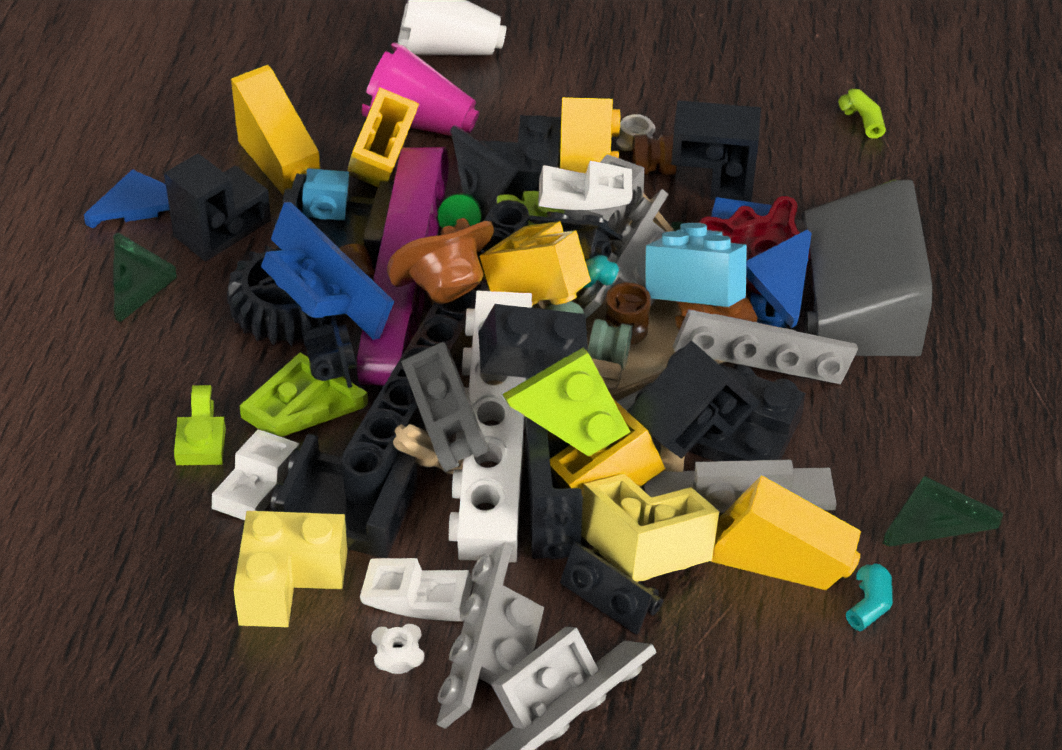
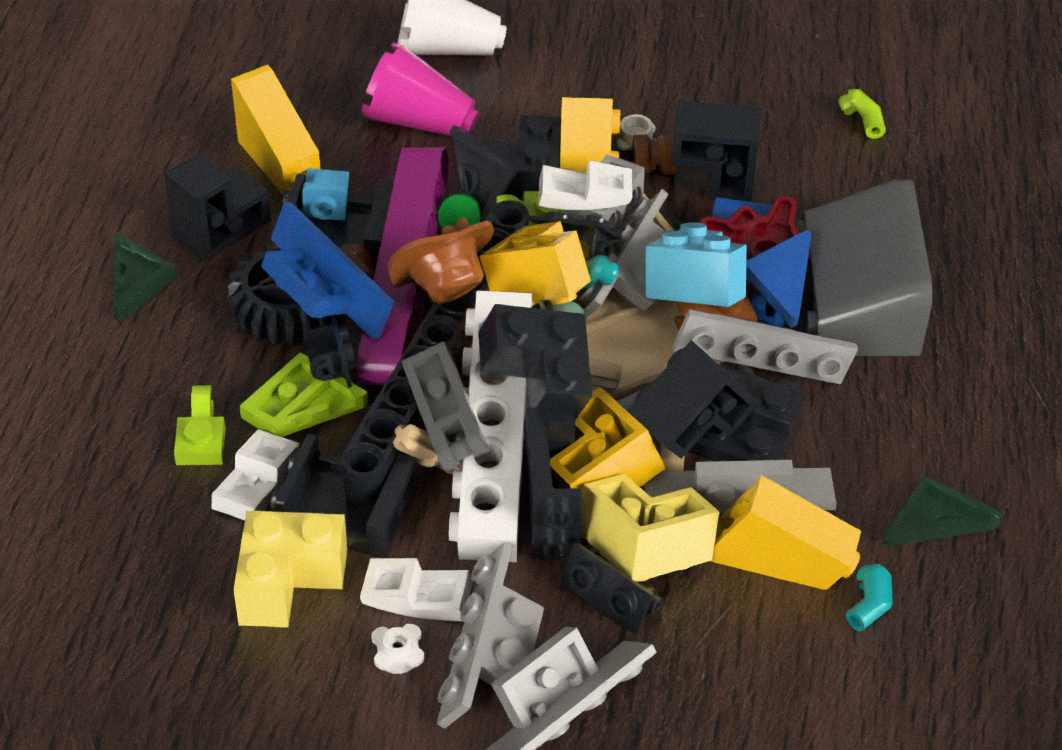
blue tile [84,169,169,228] -> none
yellow slope [347,88,419,187] -> none
lime wing [502,347,630,456] -> none
sand green wheel [588,319,632,370] -> none
reddish brown wheel [605,282,651,345] -> none

